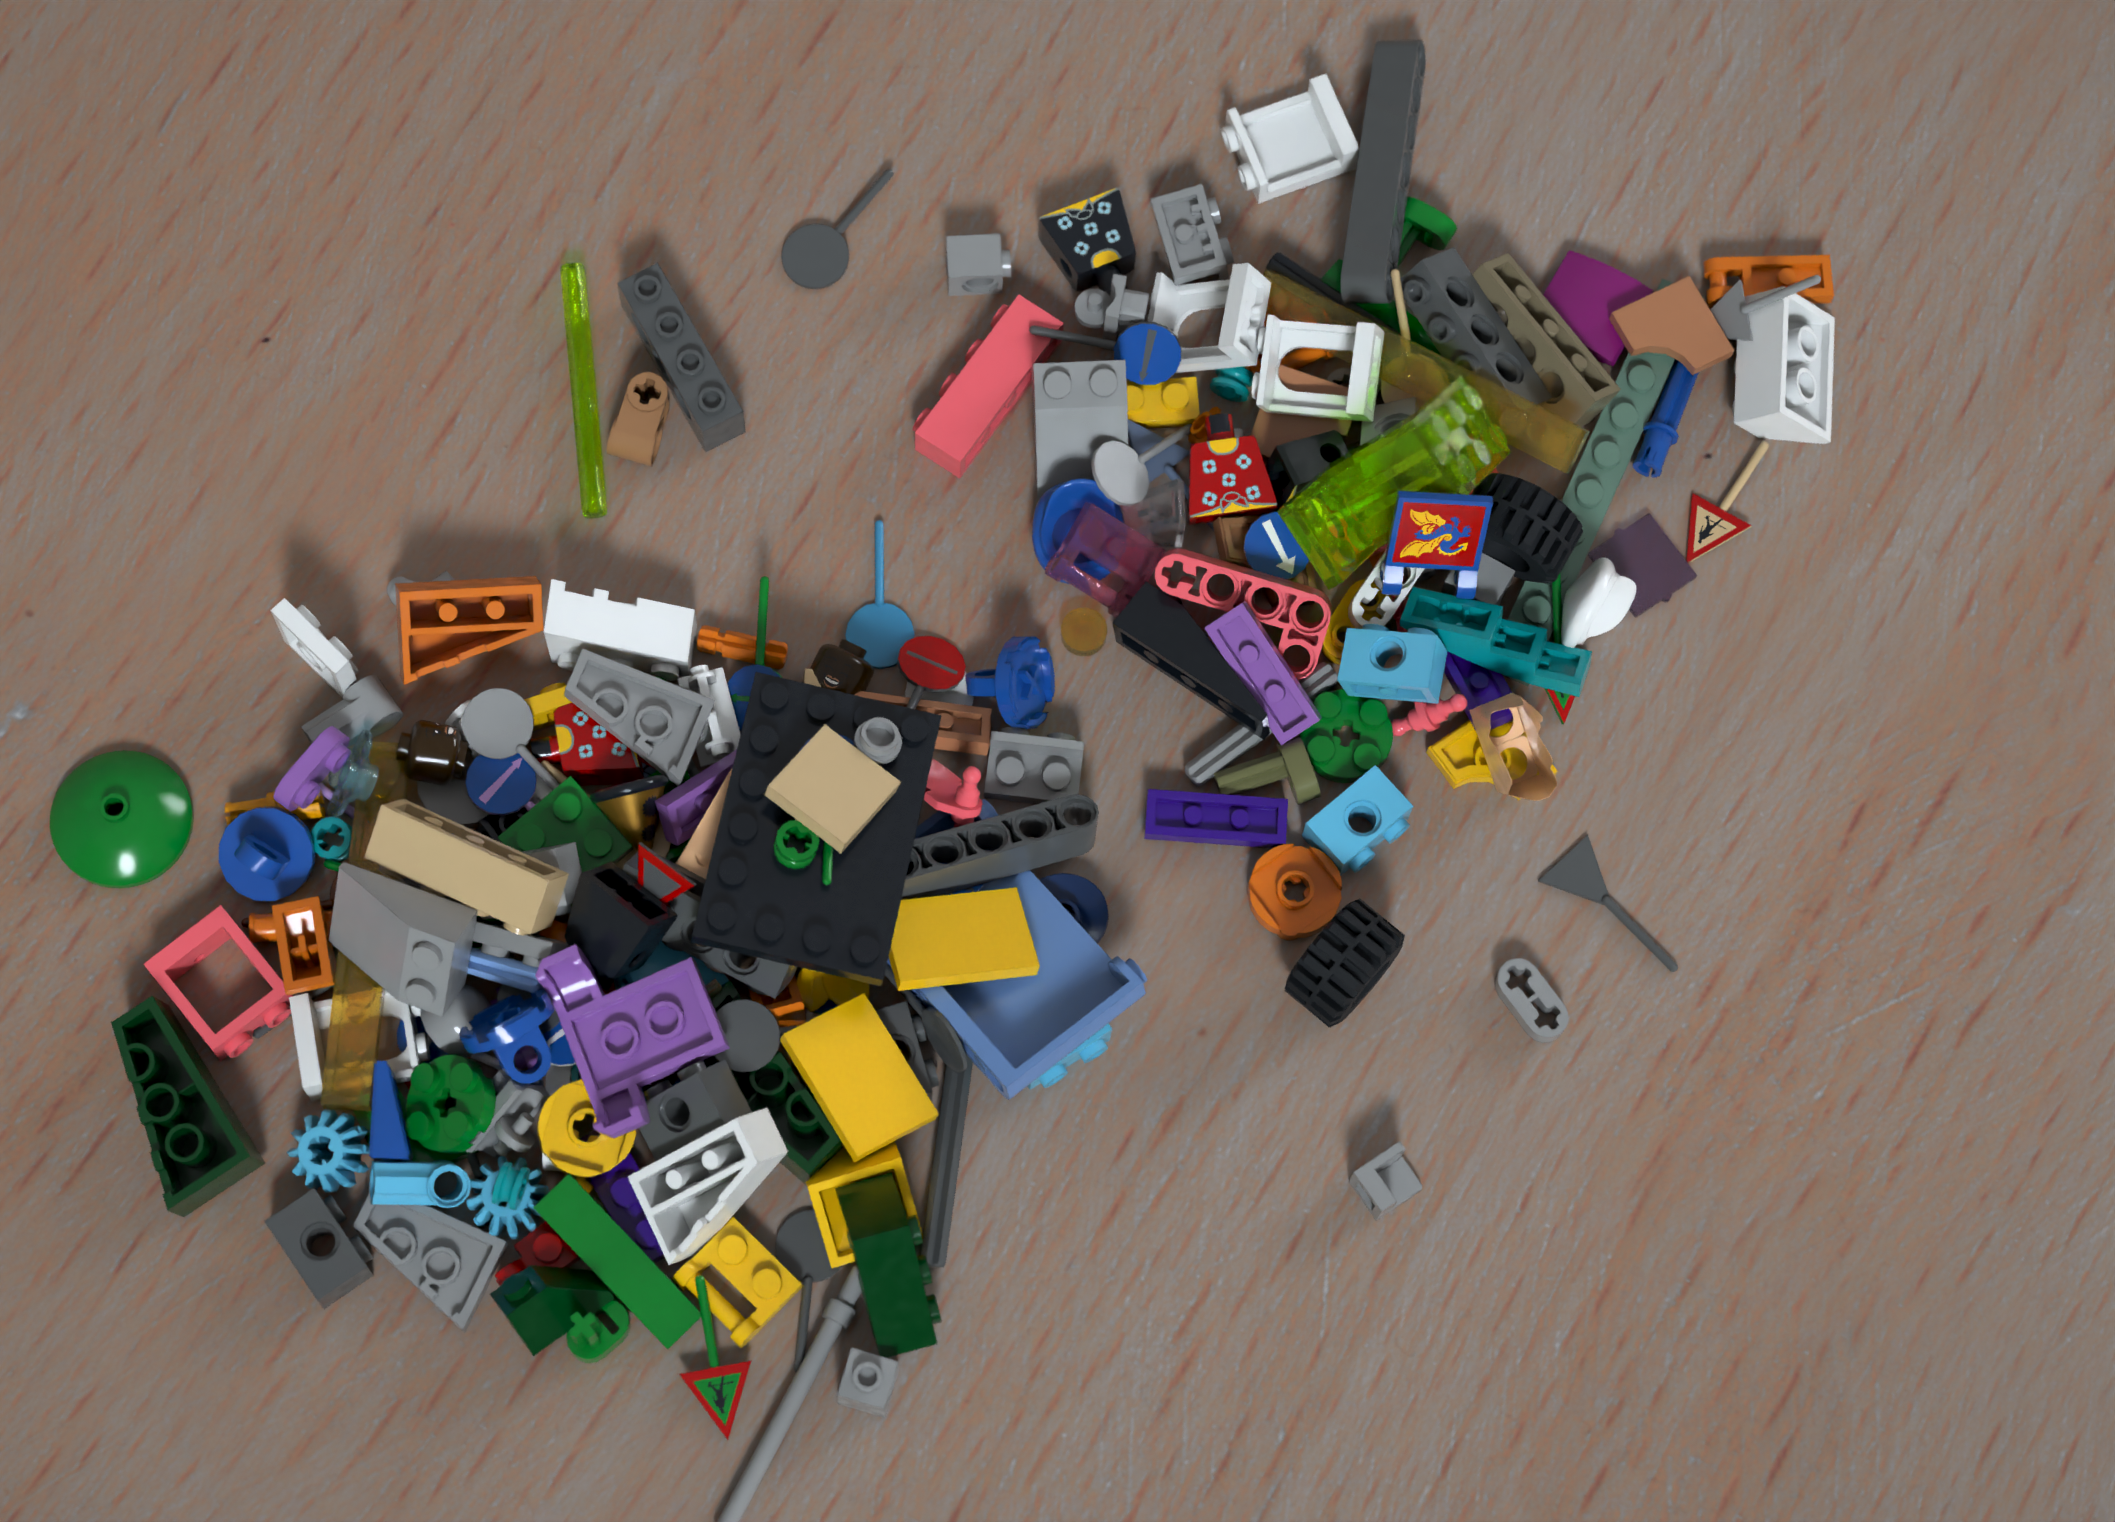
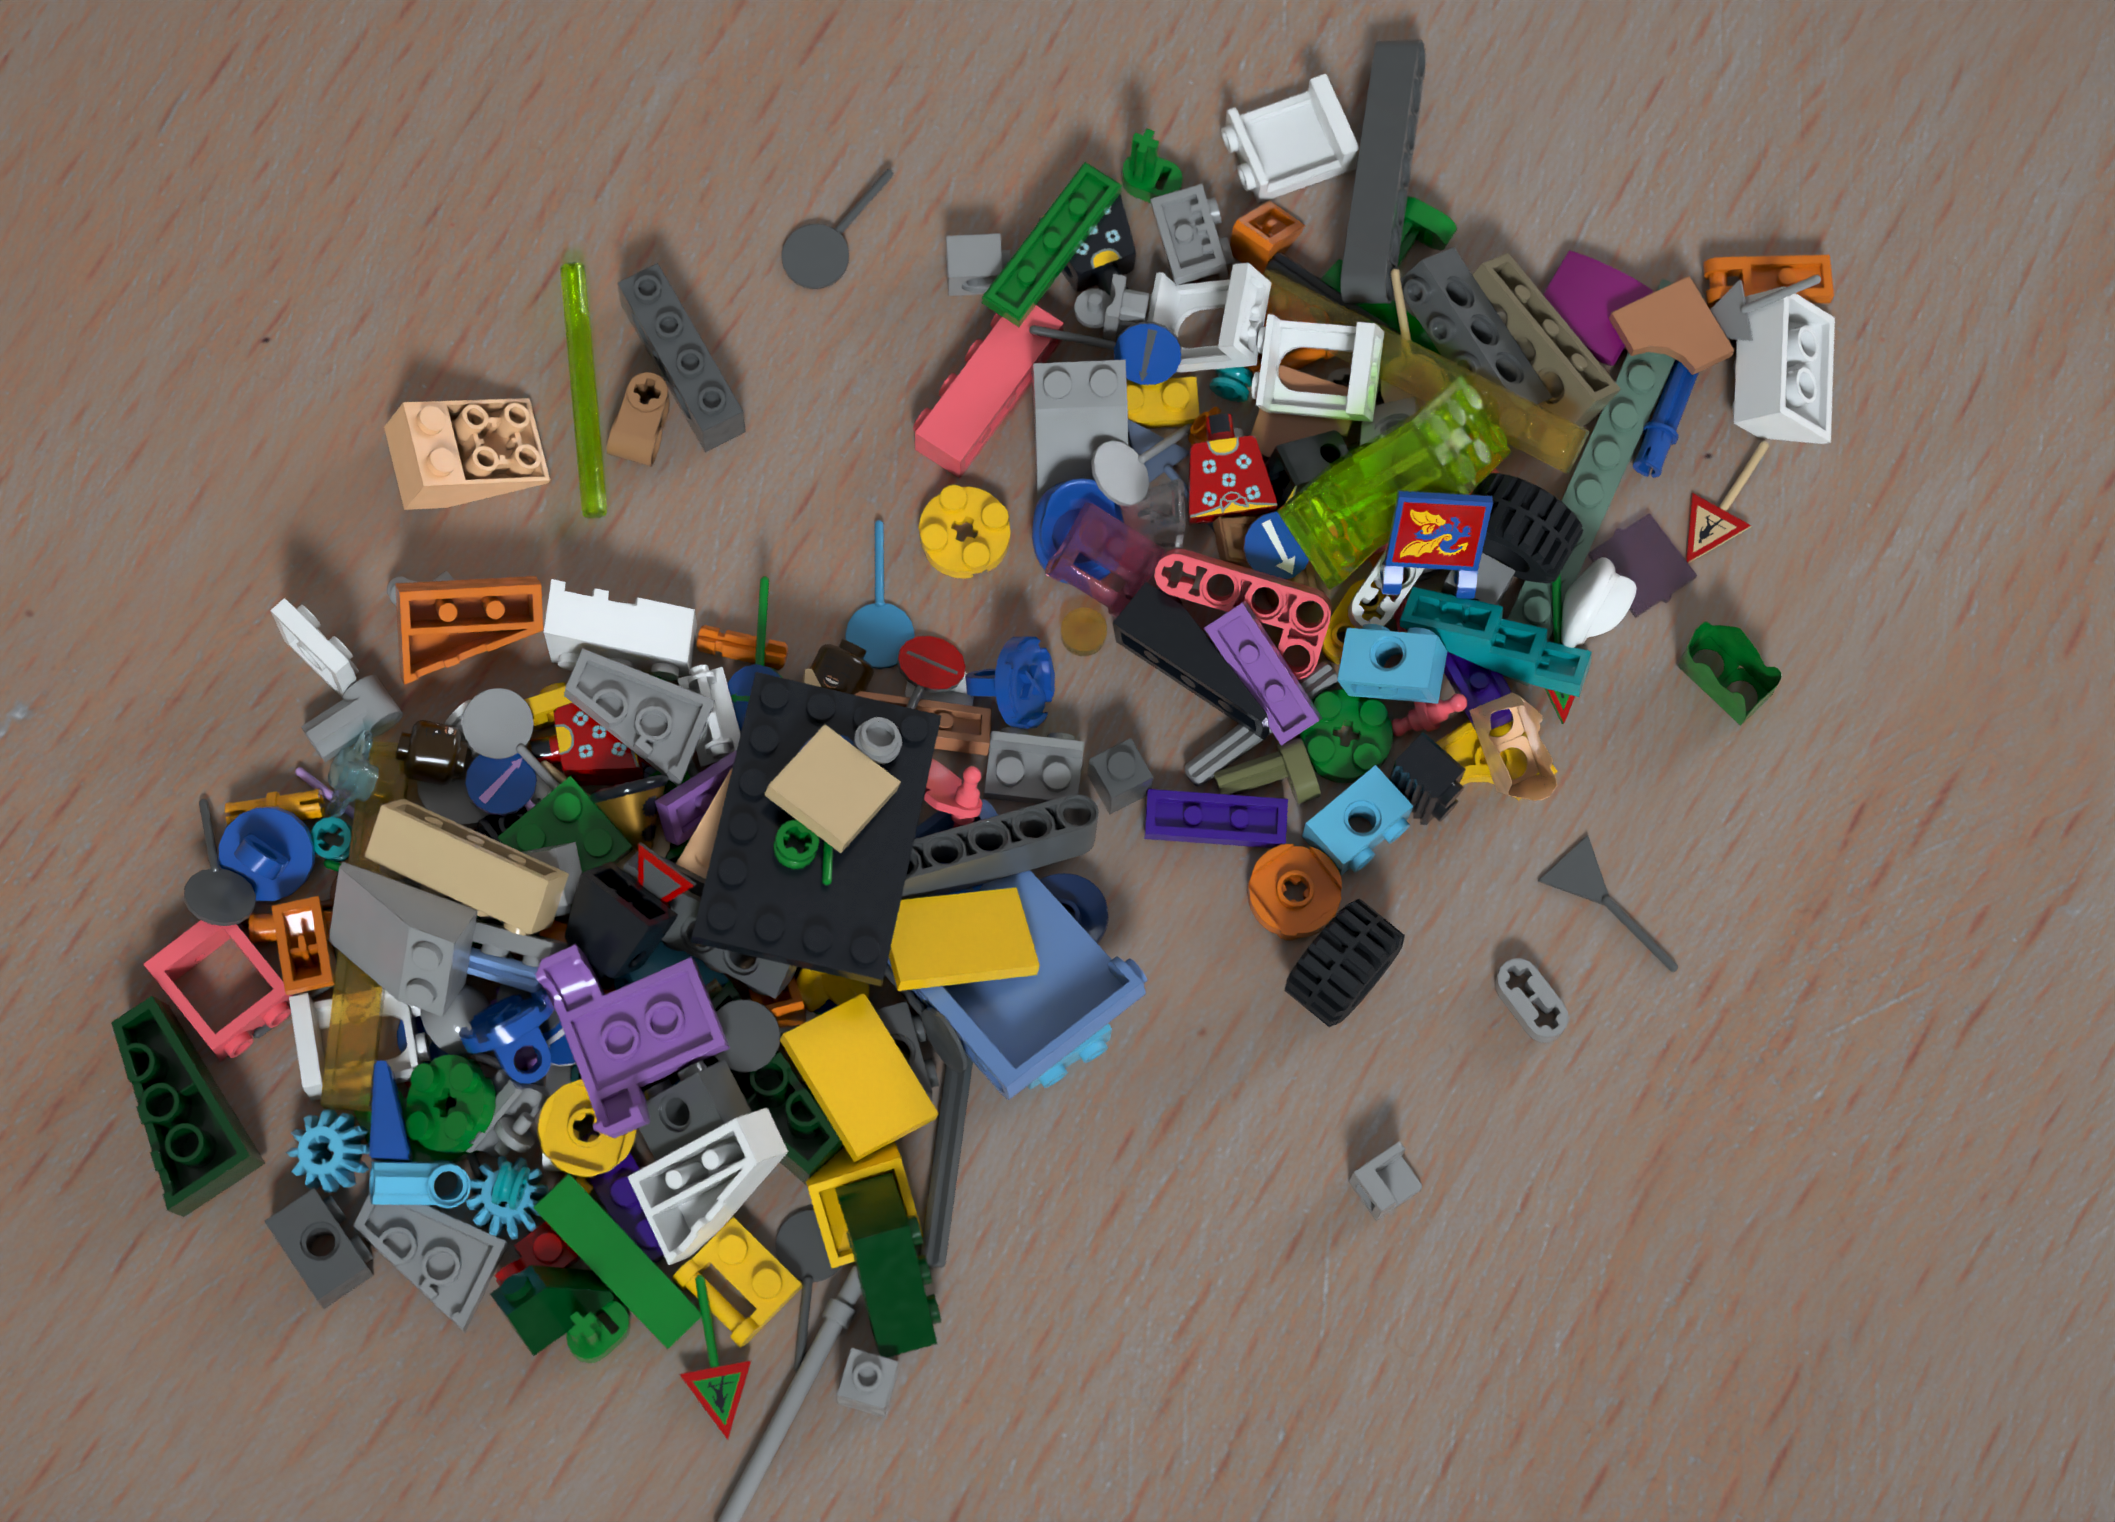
green dish [50,750,194,888] -> none
medium lavender plate [273,726,351,811] -> none
none -> dark grey piece [184,799,256,926]
none -> light nougat slope [384,398,550,510]
none -> yellow plate [919,485,1011,579]
none -> green tile [982,162,1122,327]
none -> dark grey brick [1088,738,1154,814]
none -> green piece [1121,129,1183,203]
none -> orange slope [1230,201,1306,277]
none -> black brick [1389,732,1466,825]
none -> green piece [1677,621,1782,726]

